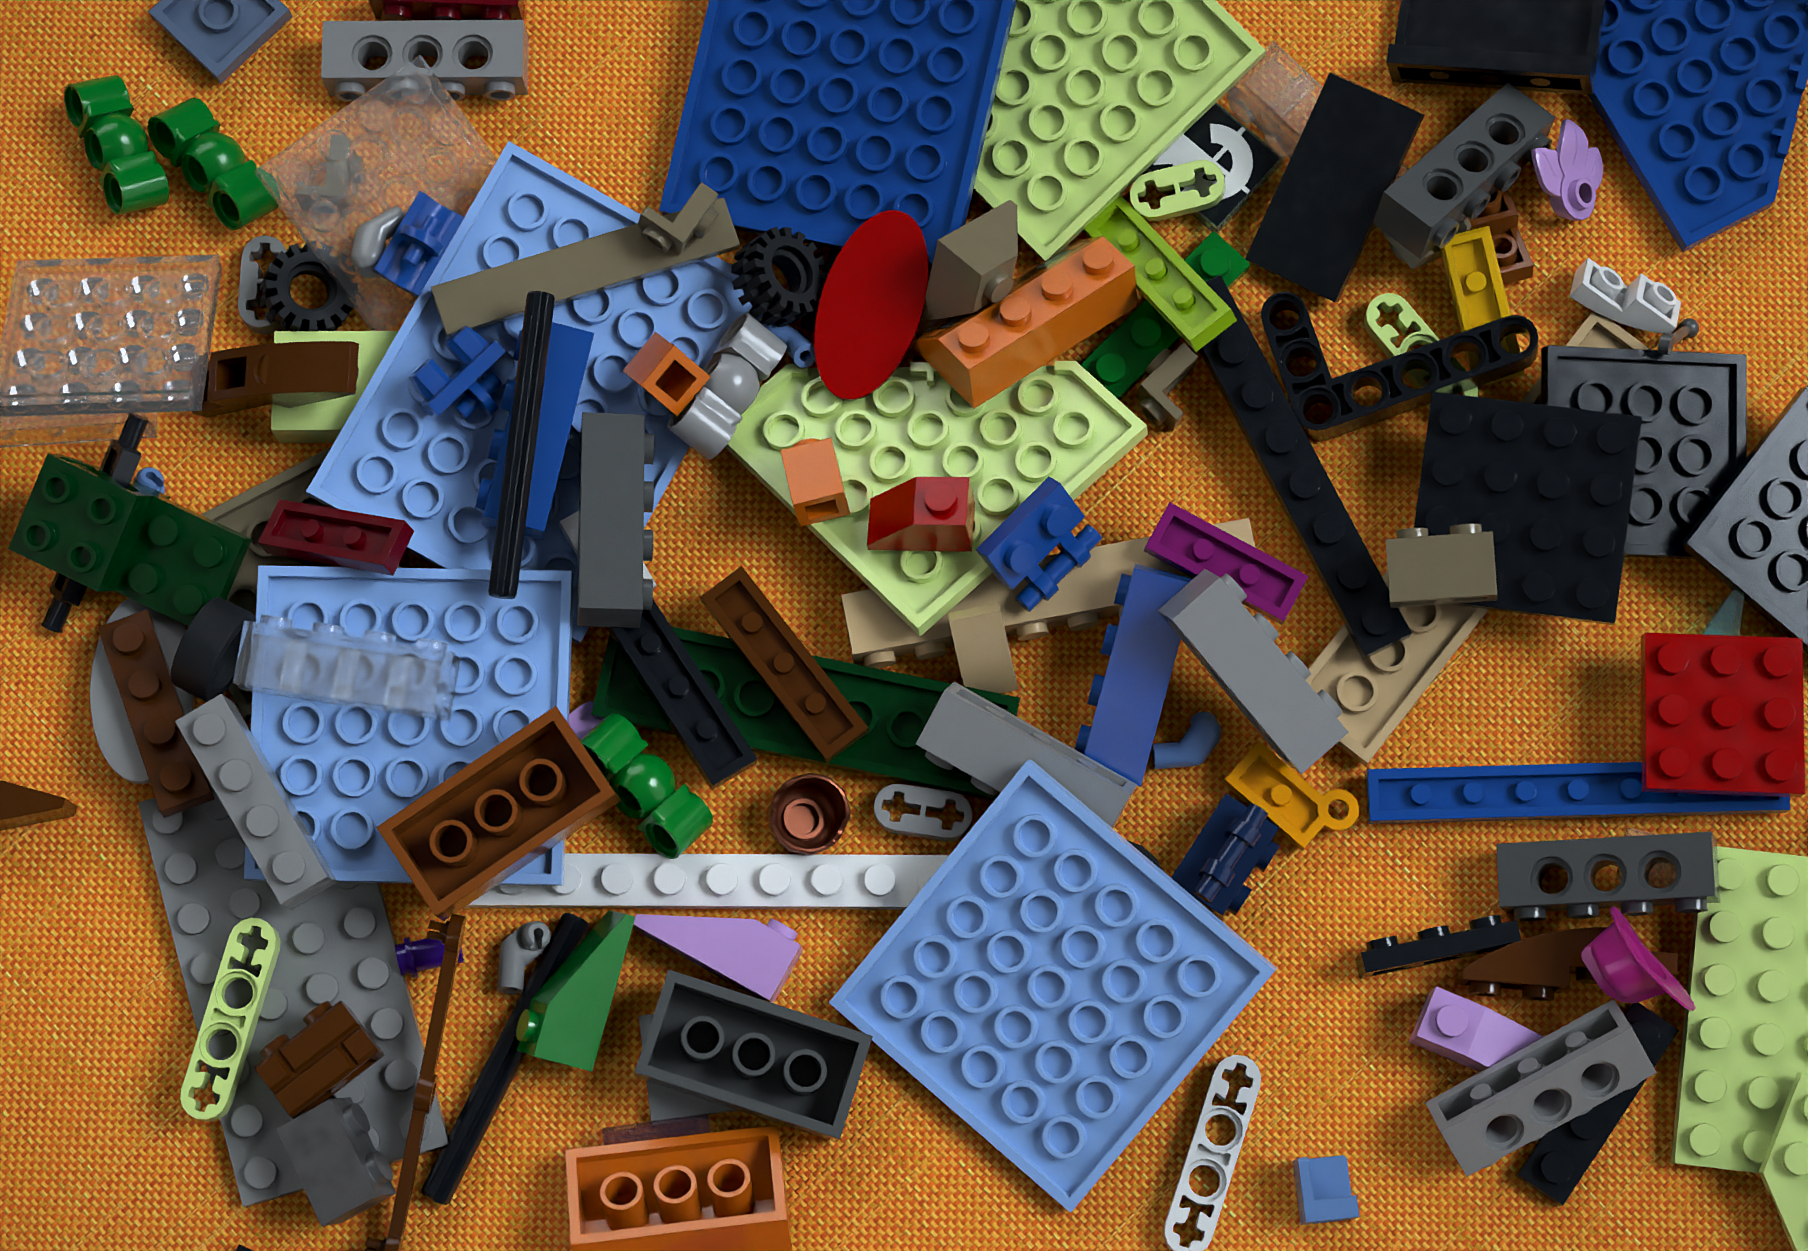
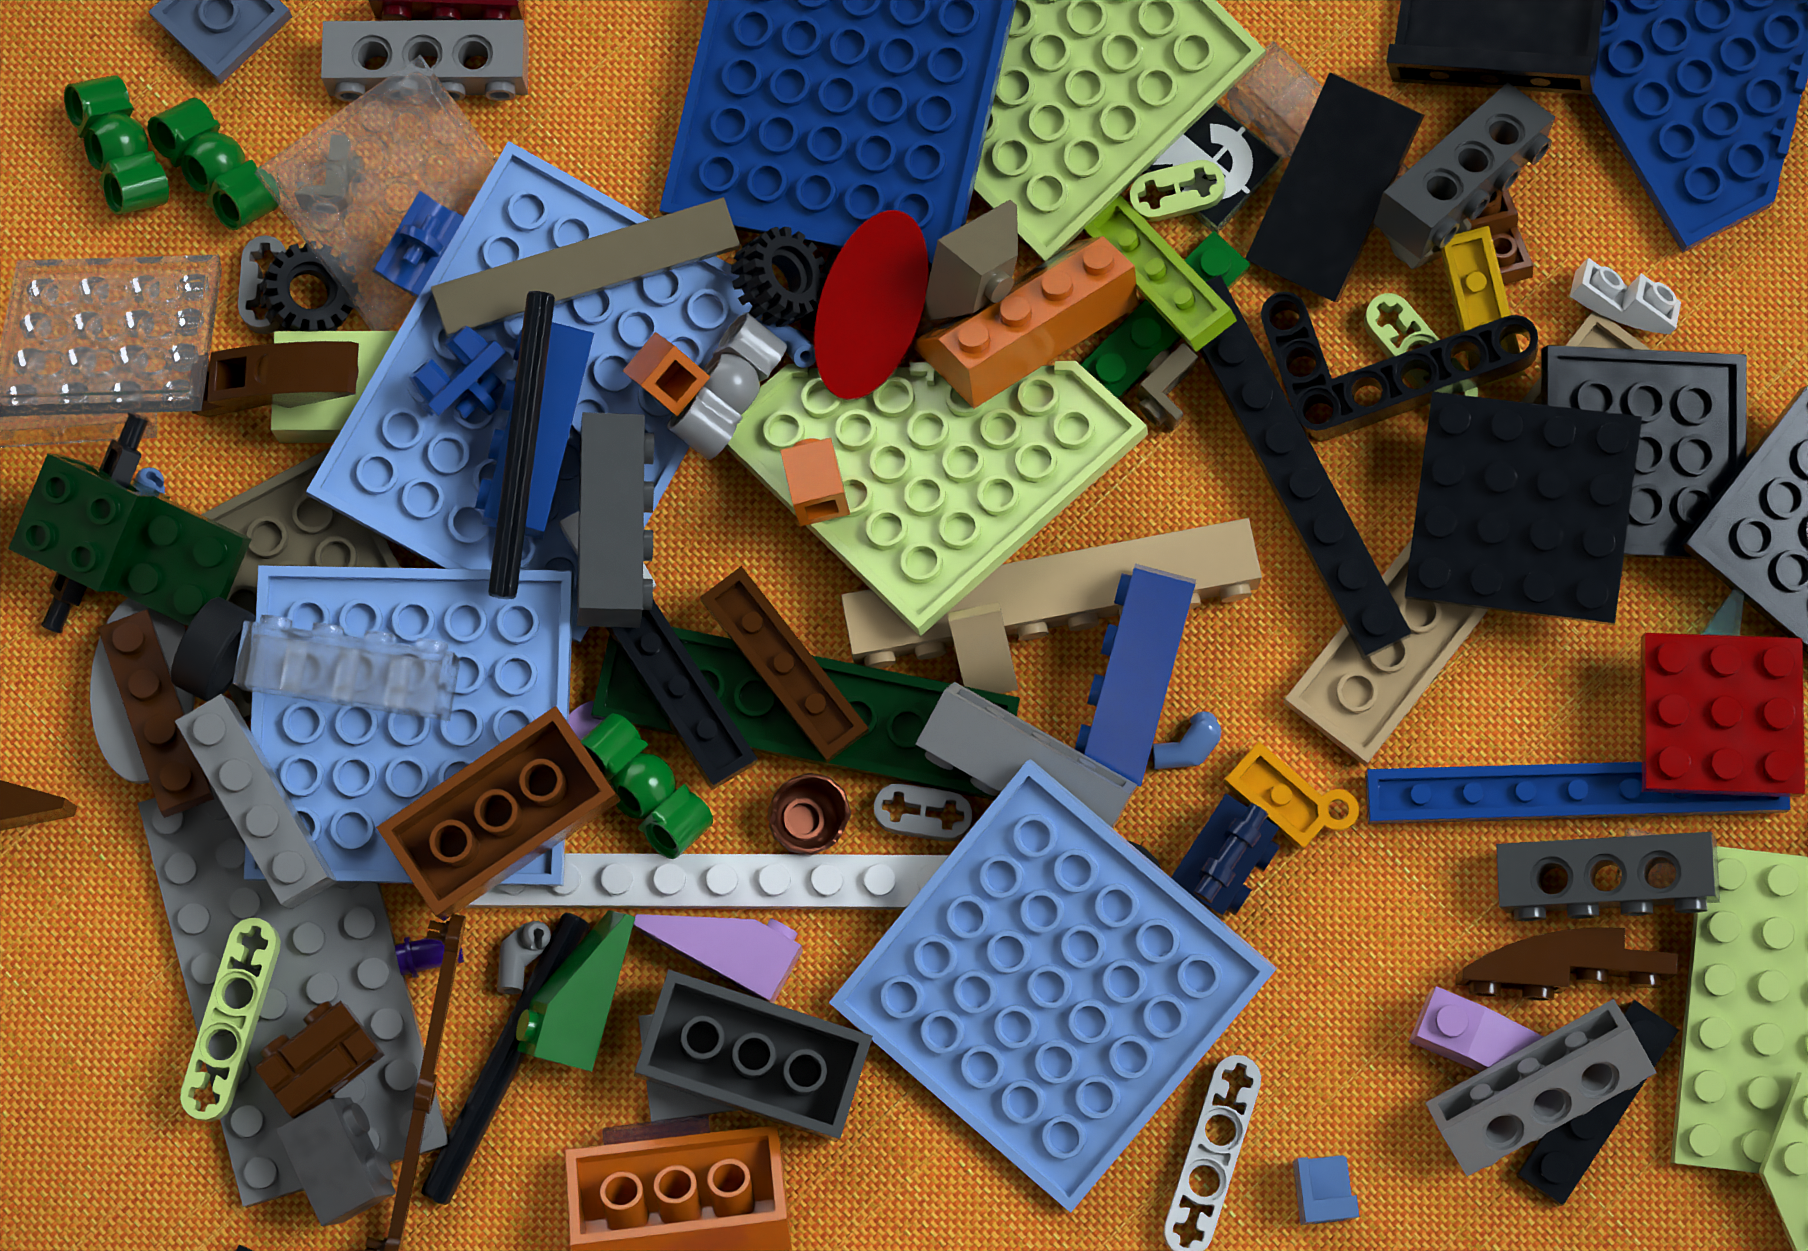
dark red plate [258,499,414,576] -> none
light grey arm [351,205,405,278] -> none
dark tan bracket [638,182,719,255] -> none
red slope [867,477,975,552] -> none
blue plate [976,476,1102,612] -> none
magenta plate [1144,502,1308,625] -> none
light grey brick [1158,569,1348,774] -> none
black plate [1355,915,1521,979] -> none
dark tan brick [1386,524,1497,608] -> none
lavender plate [1531,119,1603,221] -> none
dark pink piece [1581,906,1696,1011] -> none
dark grey hinge [1658,318,1699,355] -> none

